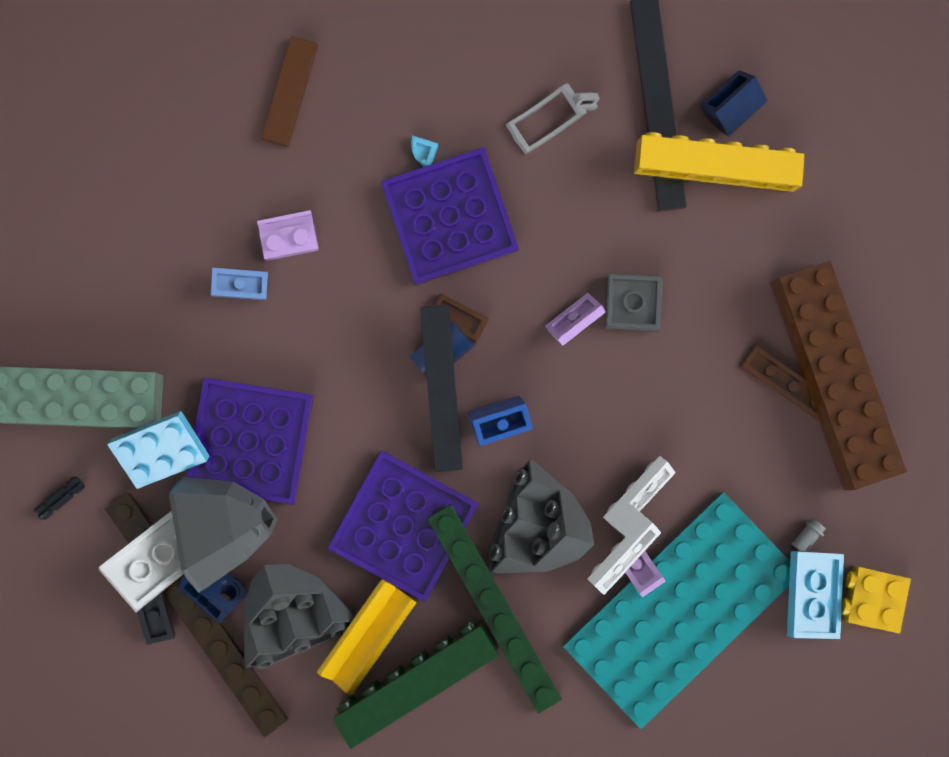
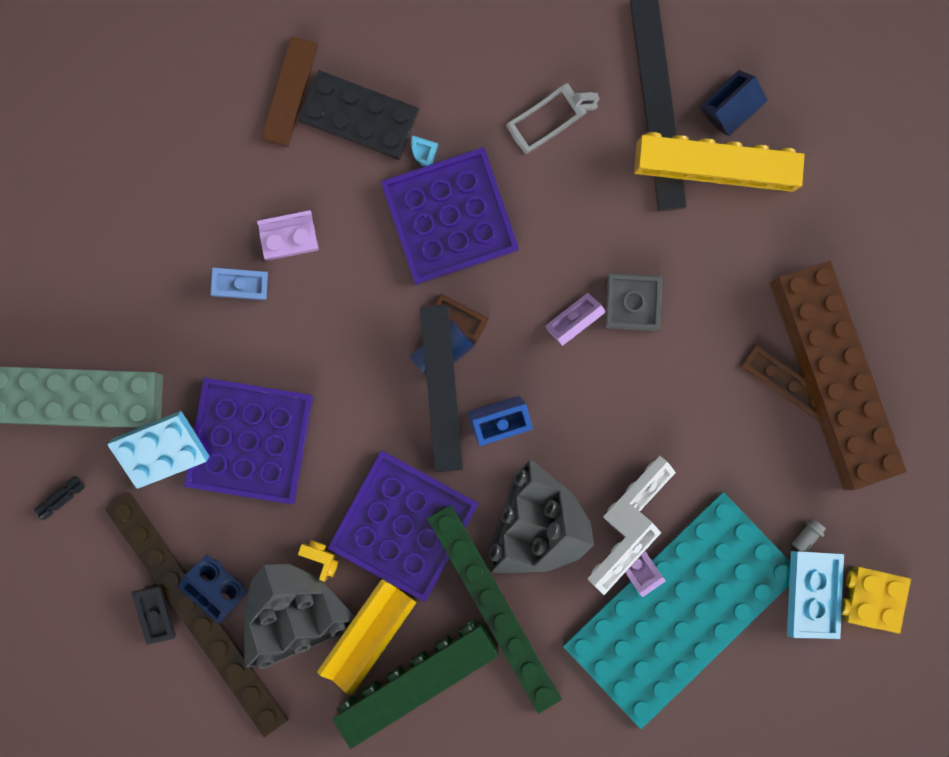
white plate [99,511,183,612] -> none
dark grey brick [169,477,278,592] -> none
none -> black plate [298,70,419,160]
none -> yellow bracket [298,540,338,582]

